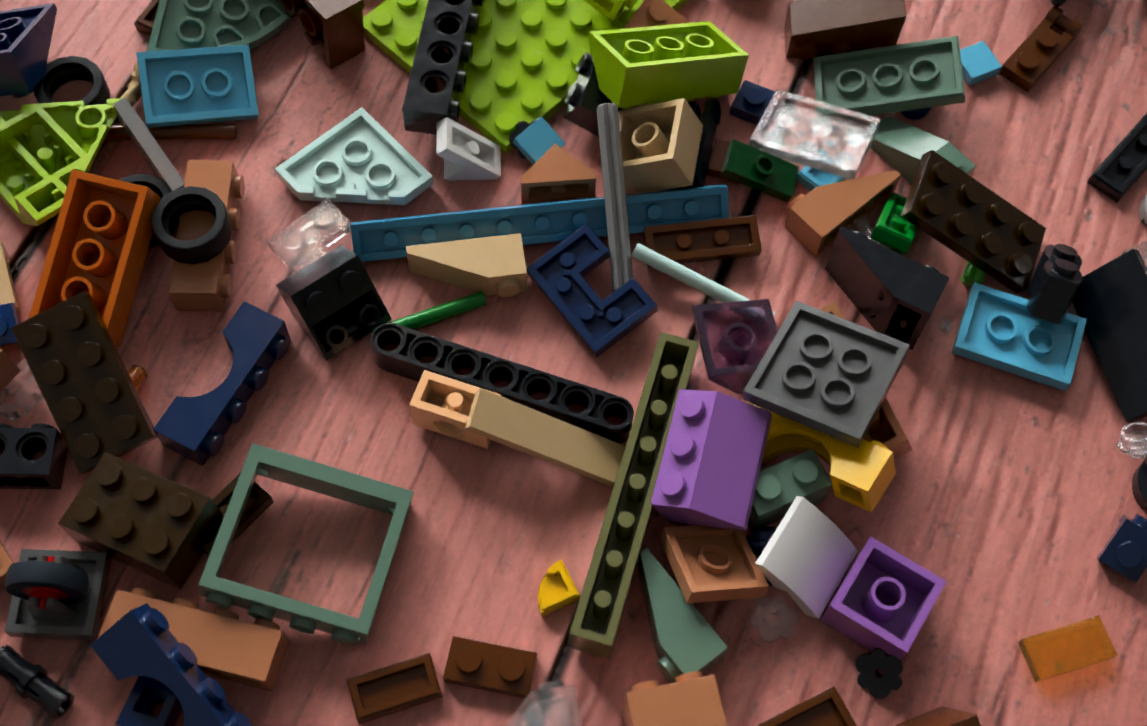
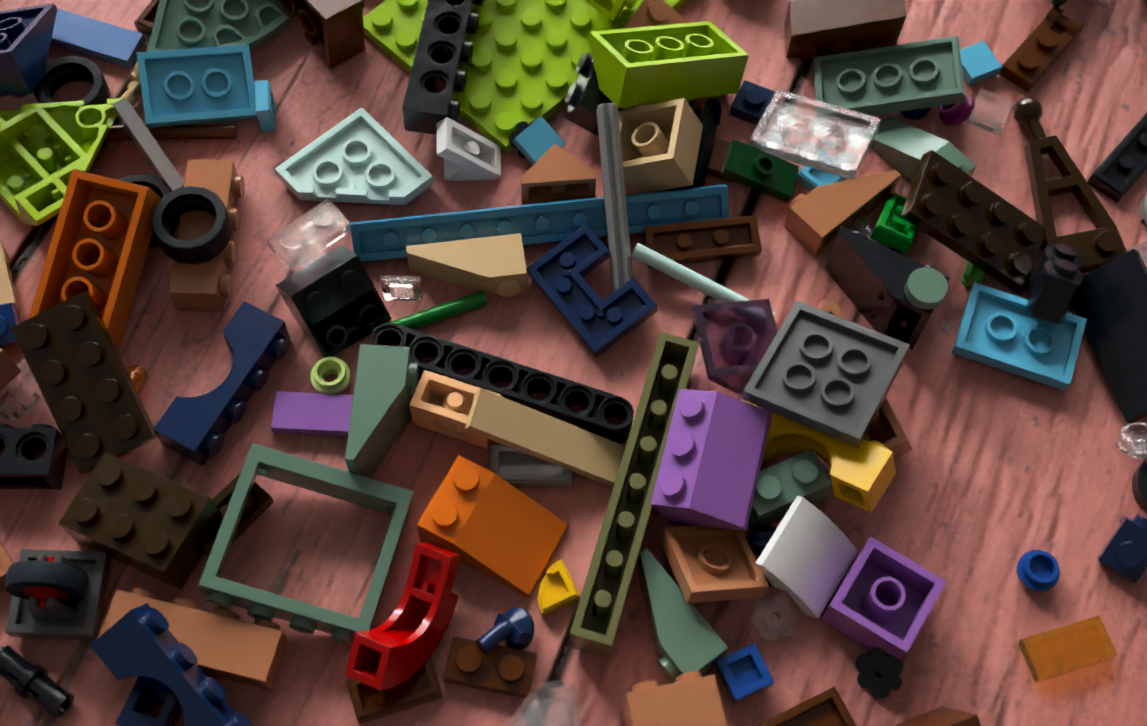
none -> medium blue tile [51,8,146,68]
none -> medium azure tile [255,80,276,132]
none -> medium lavender tile [271,391,353,437]
none -> yellowish green plate [310,357,351,394]
none -> sand green slope [345,344,420,478]
none -> red arch [345,542,461,691]
none -> clear slope [381,274,424,301]
none -> orange slope [416,455,568,597]
none -> dark blue plate [476,607,534,654]
none -> light grey tile [491,445,572,488]
none -> blue plate [714,643,774,704]
none -> sand green tile [904,267,948,310]
none -> magenta plate [938,95,975,125]
none -> clear tile [966,89,1014,135]
none -> dark brown plate [1013,97,1127,273]
none -> blue plate [1016,550,1060,592]

